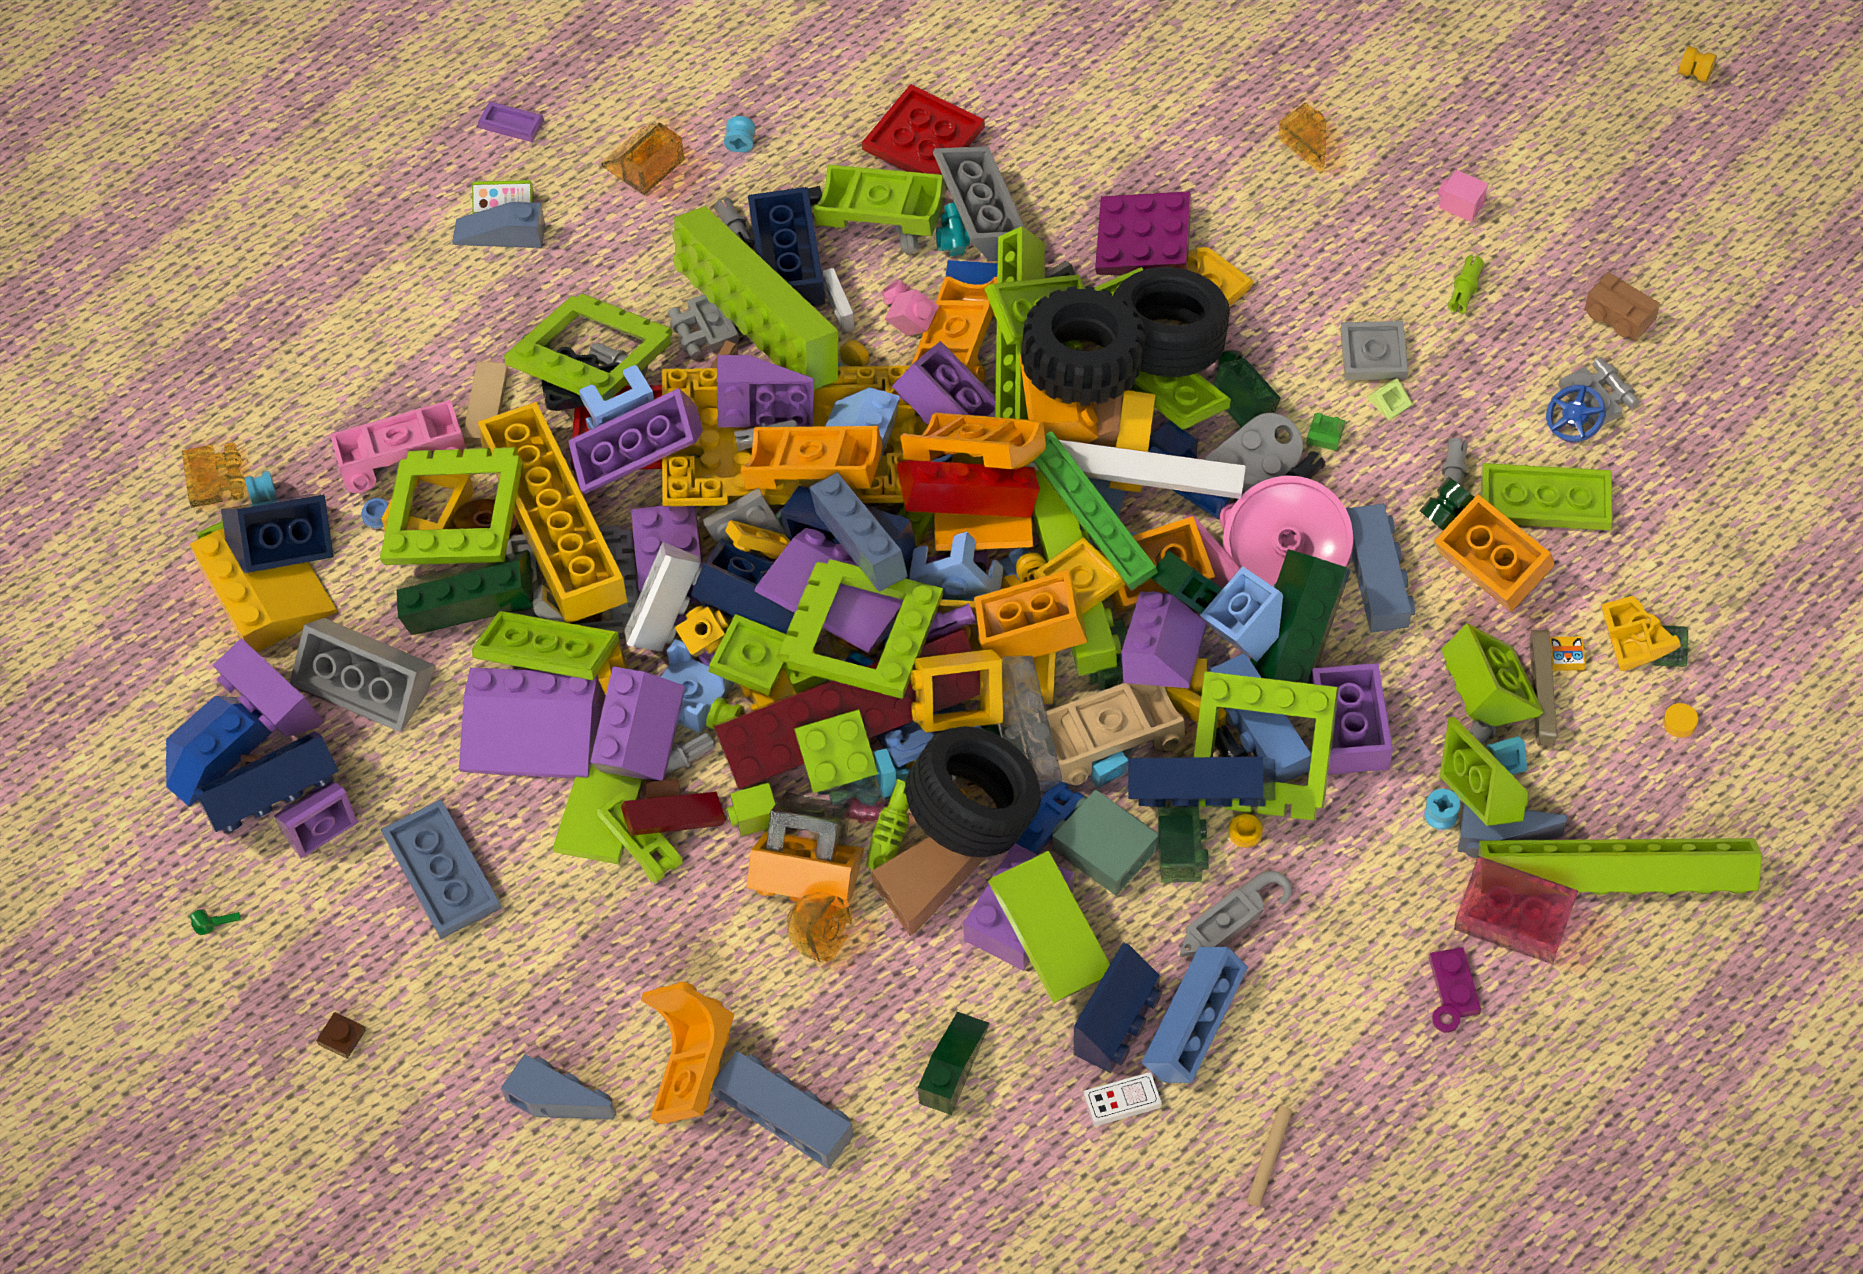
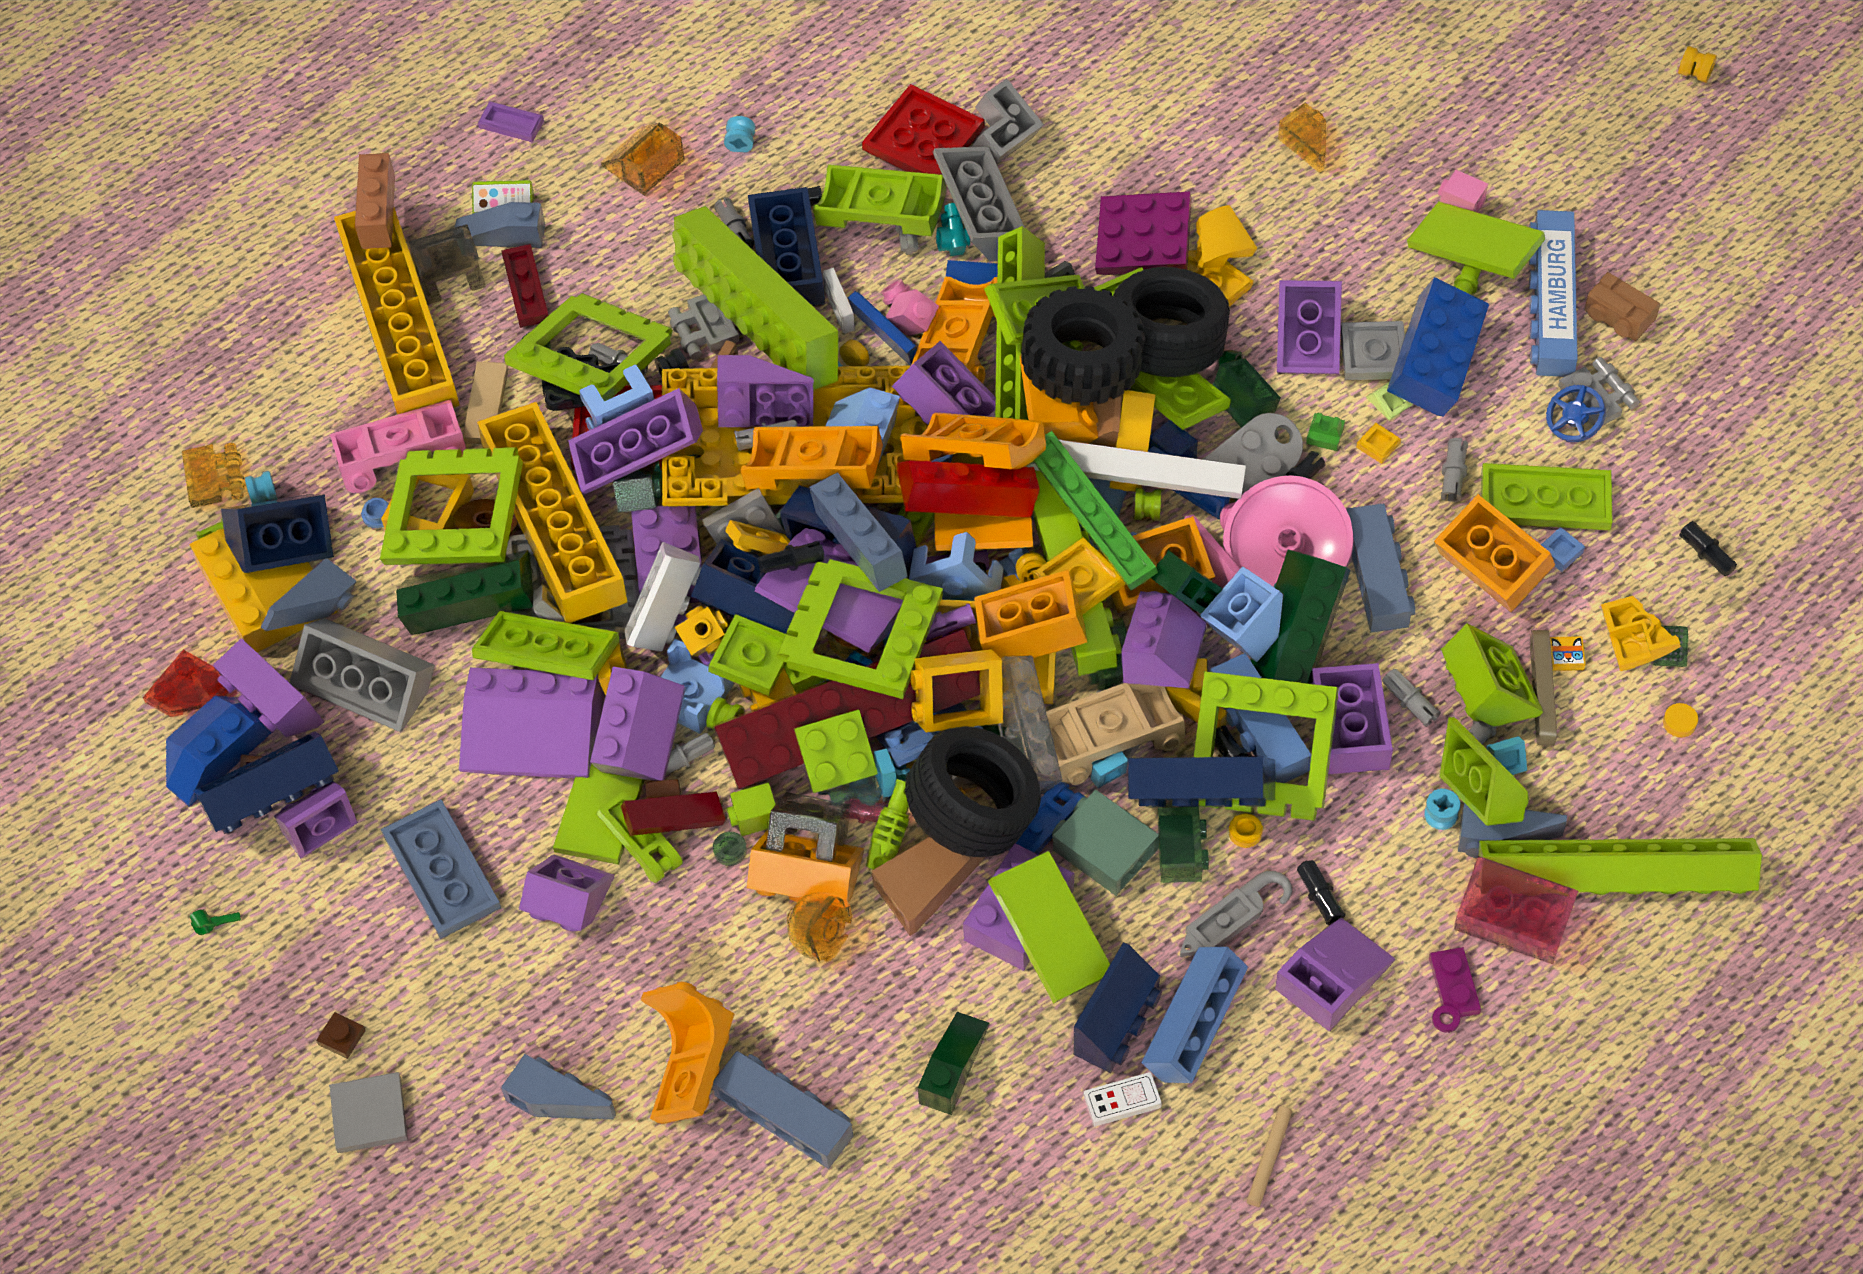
dark green wheel [1419,476,1474,531] -> none
none -> clear red plate [143,649,229,717]
none -> sand blue slope [261,558,356,631]
none -> light grey tile [329,1072,408,1153]
none -> yellow brick [334,208,460,415]
none -> nougat brick [355,153,395,249]
none -> clear smoke panel [409,224,486,304]
none -> dark red plate [501,244,549,328]
none -> medium lavender slope [519,854,615,931]
none -> clear green brick [613,461,662,513]
none -> black wheel [654,348,690,378]
none -> clear green tile [713,832,747,866]
none -> black axle [758,541,824,573]
none -> blue tile [848,291,917,366]
none -> light grey brick [972,78,1044,164]
none -> lime wheel [1134,488,1161,521]
none -> yellow slope [1196,205,1257,268]
none -> medium lavender slope [1275,918,1395,1032]
none -> medium lavender slope [1277,280,1342,374]
none -> black axle [1297,860,1346,925]
none -> yellow tile [1356,423,1401,464]
none -> light grey axle [1382,669,1441,727]
none -> blue brick [1387,277,1489,417]
none -> lime tile [1407,201,1545,279]
none -> medium blue brick [1529,210,1578,377]
none -> medium blue plate [1541,527,1585,572]
none -> black axle [1679,521,1737,576]

